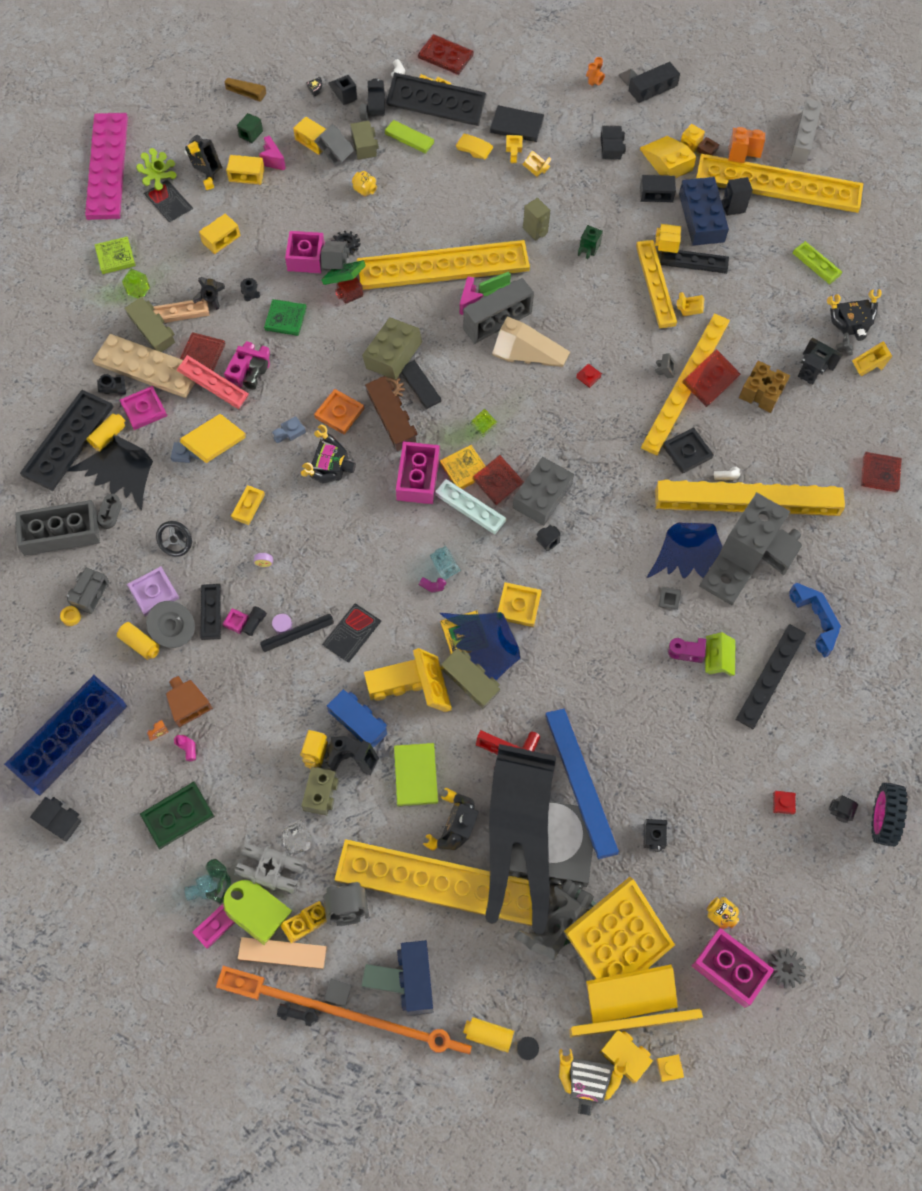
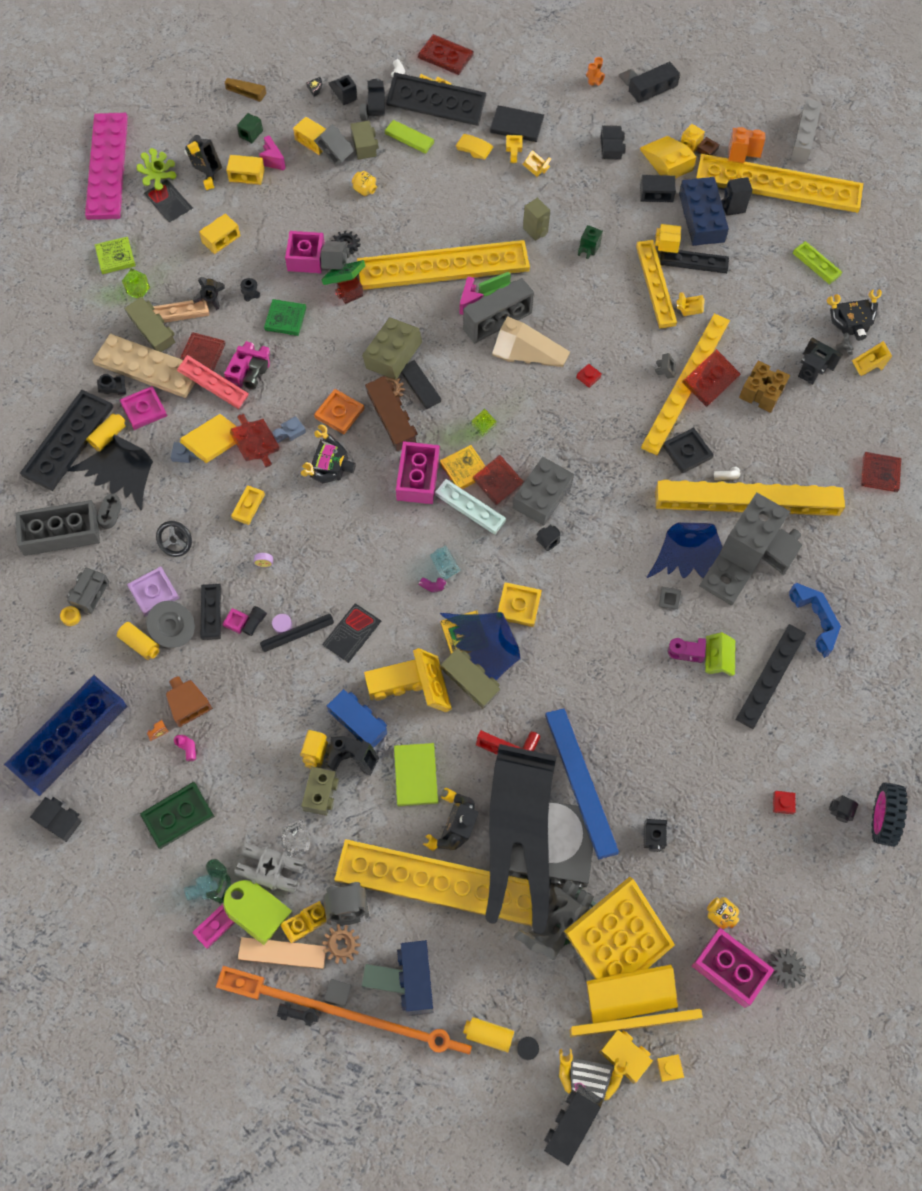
none -> clear red plate [230,414,280,468]
none -> medium nougat gear [322,925,361,964]
none -> black brick [544,1084,603,1166]

